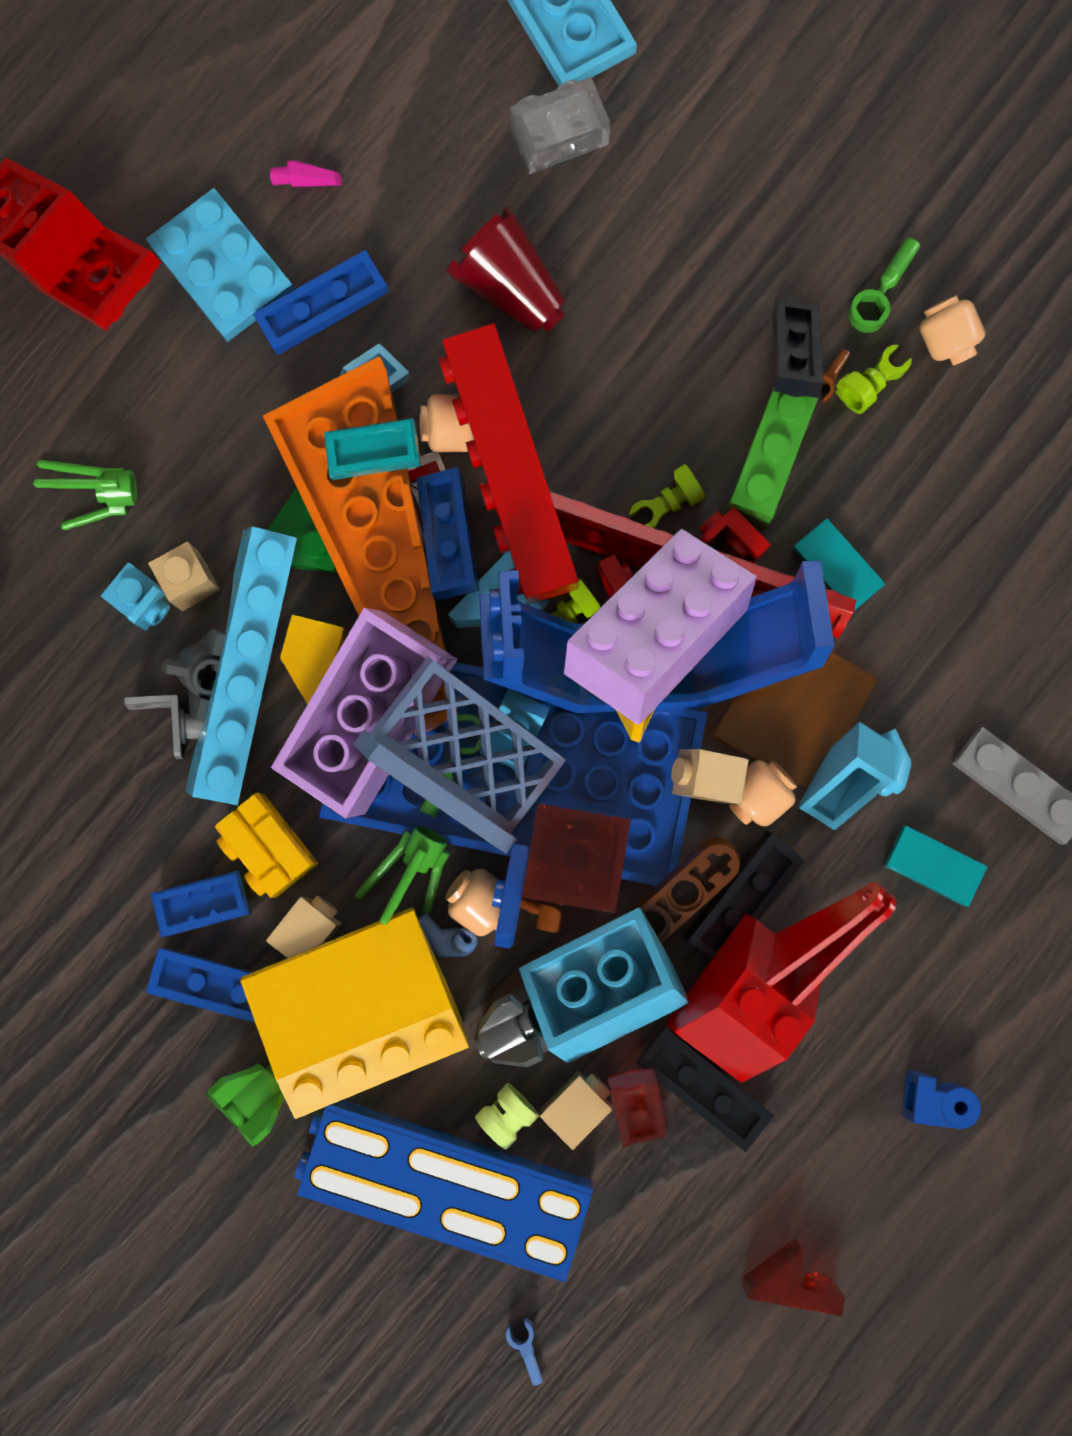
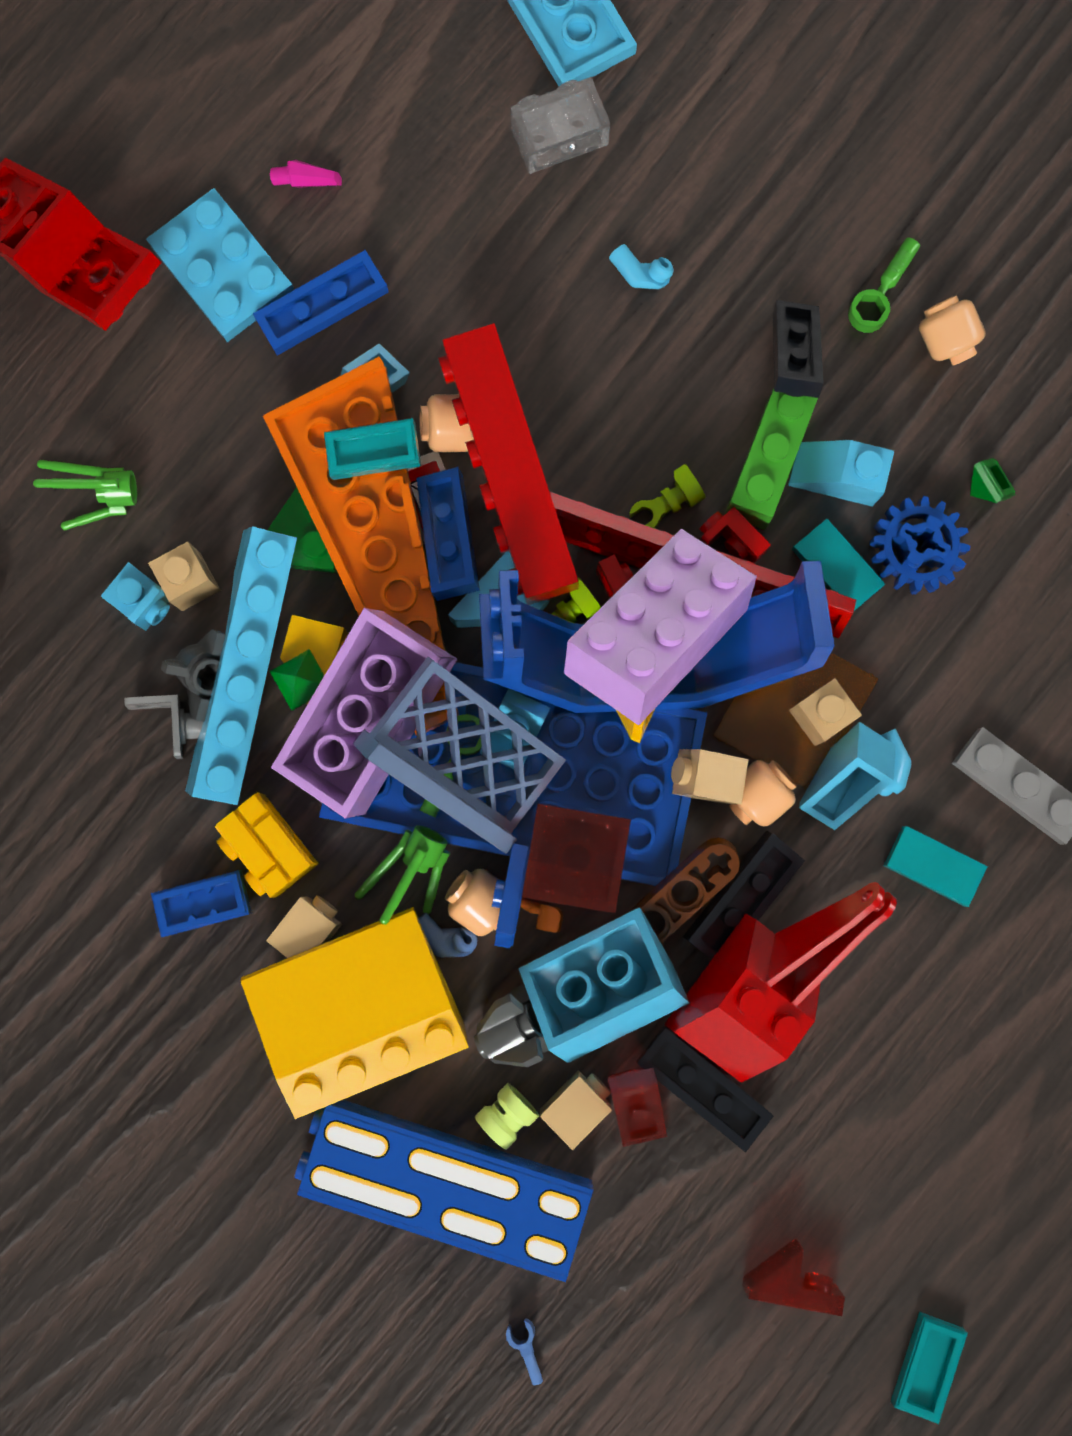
blue plate [146,947,255,1023] -> none
bright green brick [205,1063,285,1147] -> none
dark red cone [446,207,566,333] -> none
dark orange hand [821,349,851,404] -> none
lime piece [835,345,912,414] -> none
blue leg [902,1070,981,1129] -> none
none -> green slope [269,649,324,711]
none -> medium azure arm [609,244,674,289]
none -> medium azure slope [788,440,894,507]
none -> tan brick [789,678,862,746]
none -> blue gear [869,496,970,595]
none -> teal tile [891,1312,968,1424]
none -> green slope [970,458,1016,503]

